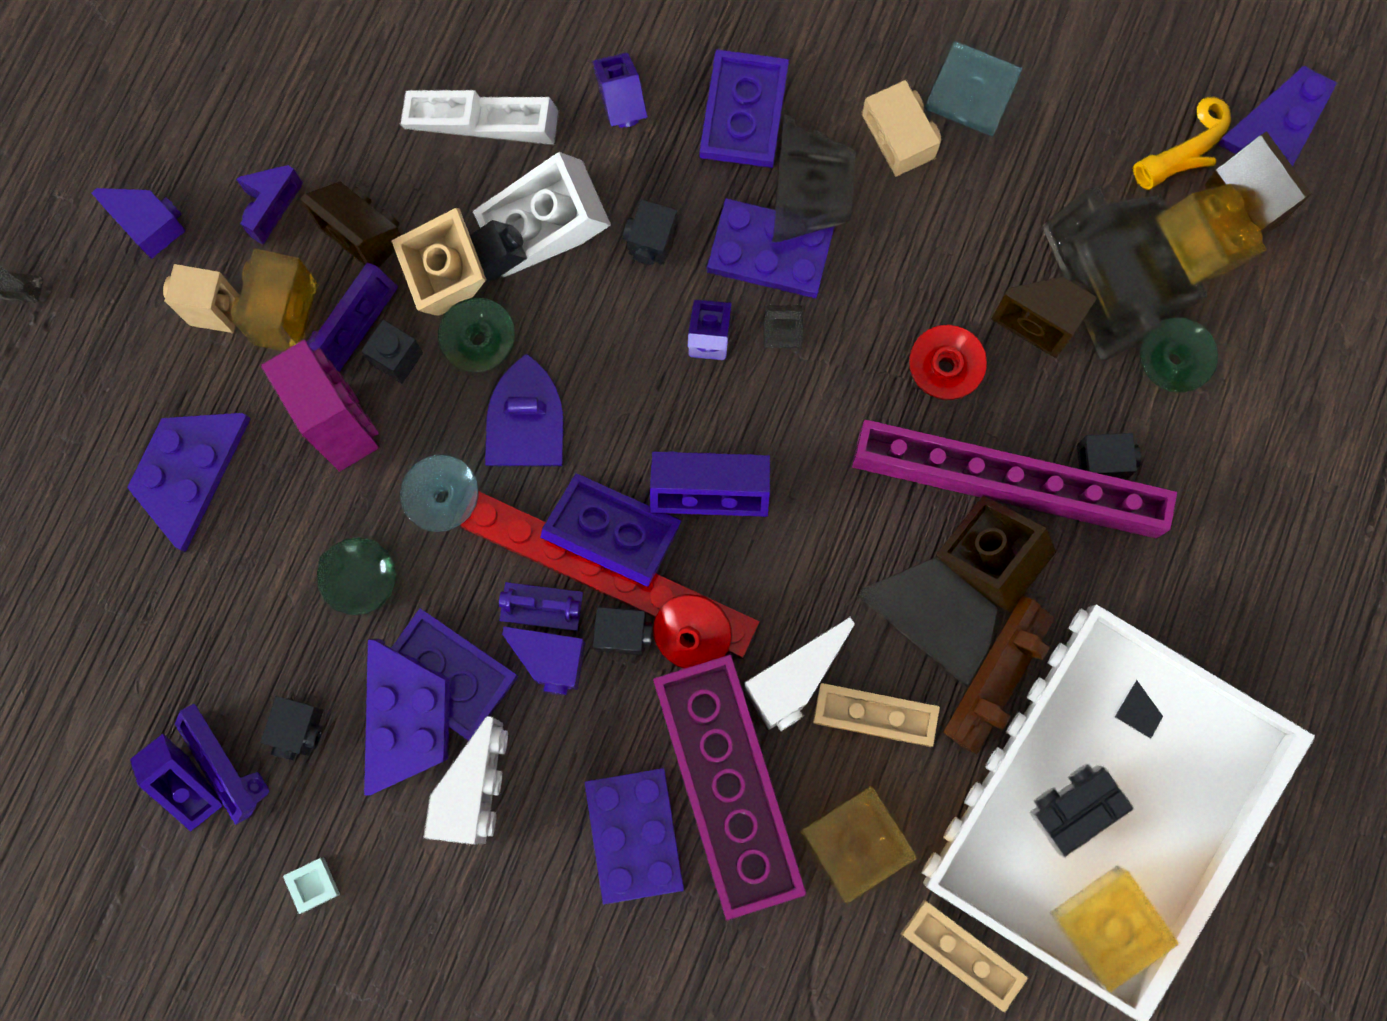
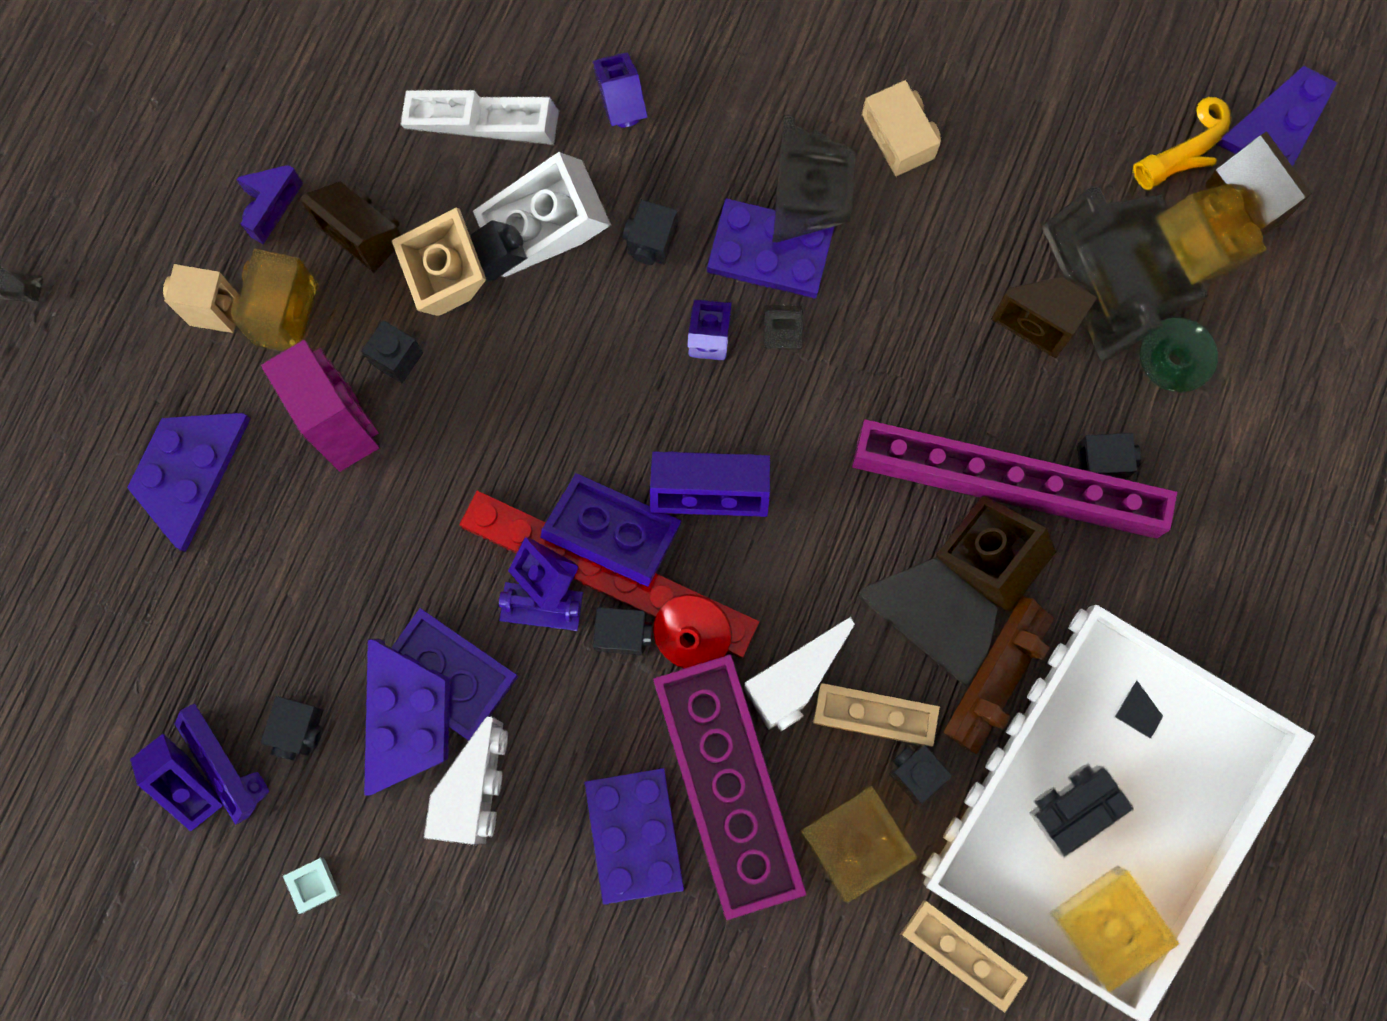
dark purple slope [91,188,186,259] -> none
dark purple hinge [307,262,398,372] -> none
clear green dish [317,537,396,615] -> none
clear light blue dish [400,455,478,532] -> none
clear green dish [438,298,515,372] -> none
dark purple shield [485,354,564,466] -> none
dark purple slope [502,626,586,695] -> none
dark purple plate [699,49,789,168] -> none
red dish [909,325,987,400] -> none
clear light blue tile [925,41,1023,137] -> none
none -> dark purple slope [508,537,578,612]
none -> black brick [889,745,952,804]

